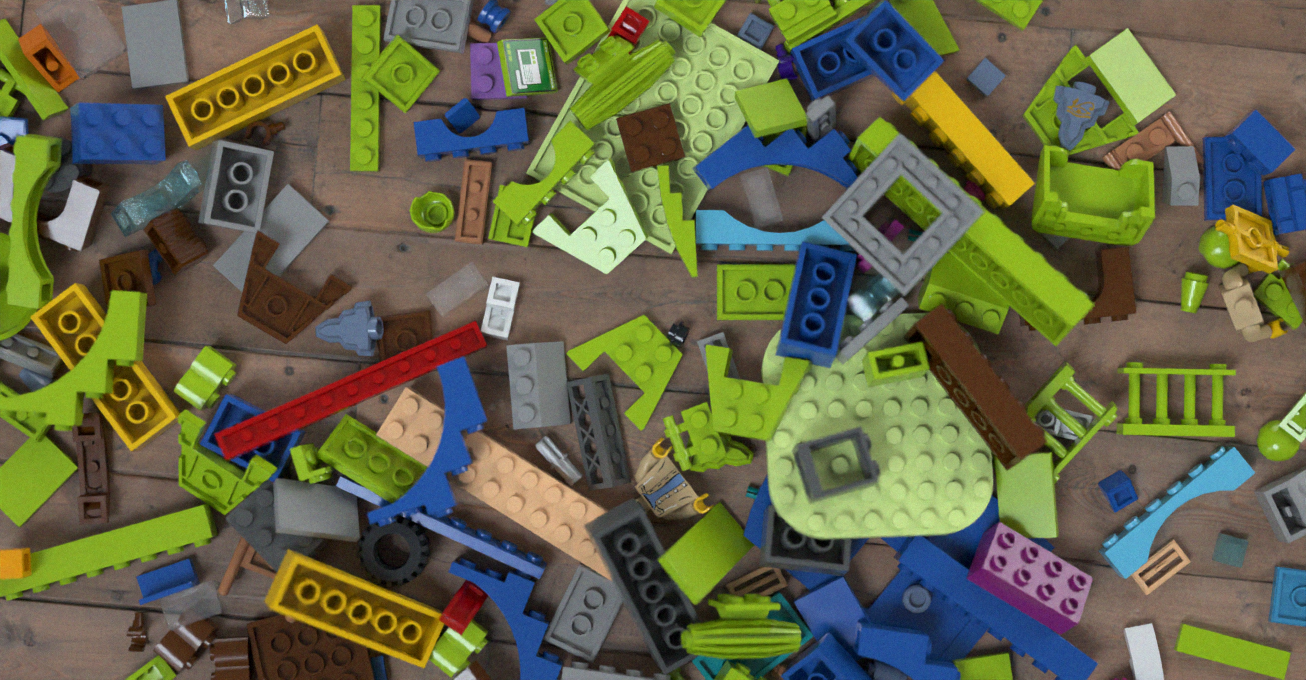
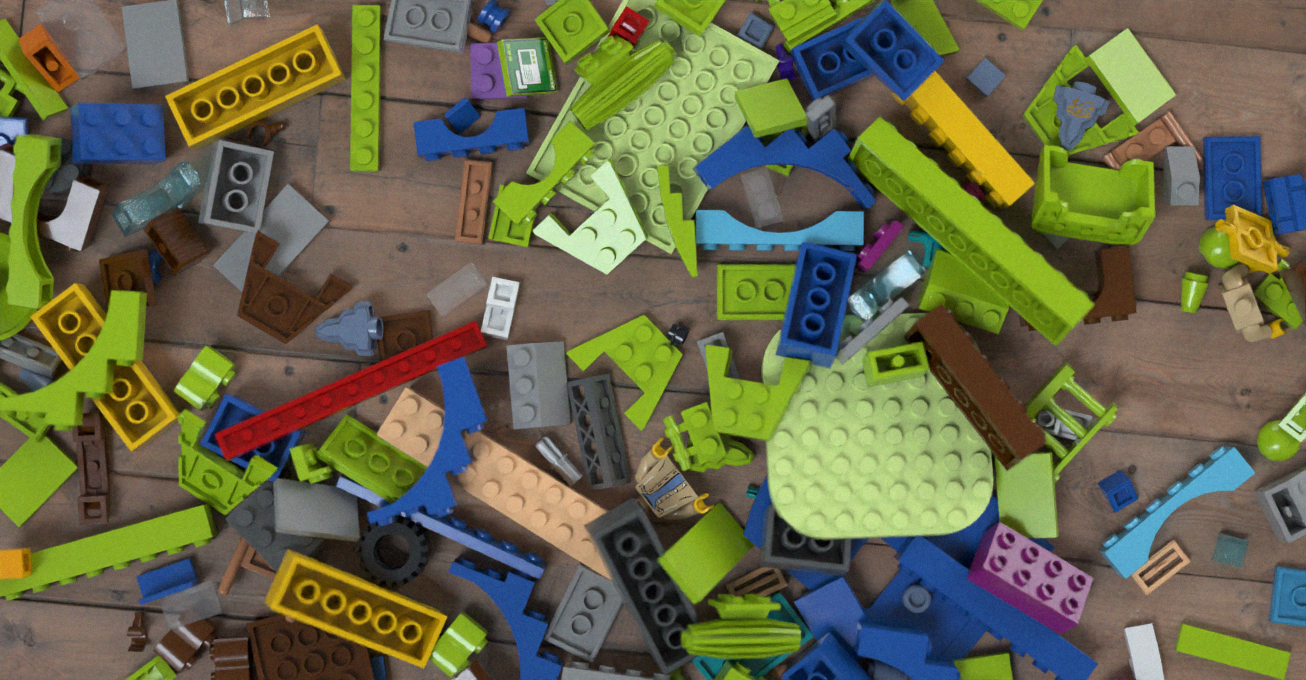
lime tile [362,35,440,114] -> none
lime hair [409,191,455,233] -> none
red tile [438,580,488,635] -> none
reddish brown plate [616,103,685,173] -> none
dark grey window [792,427,880,504] -> none
light grey plate [822,133,985,296] -> none
lime fence [1117,362,1236,437] -> none
blue brick [1224,110,1296,176] -> none

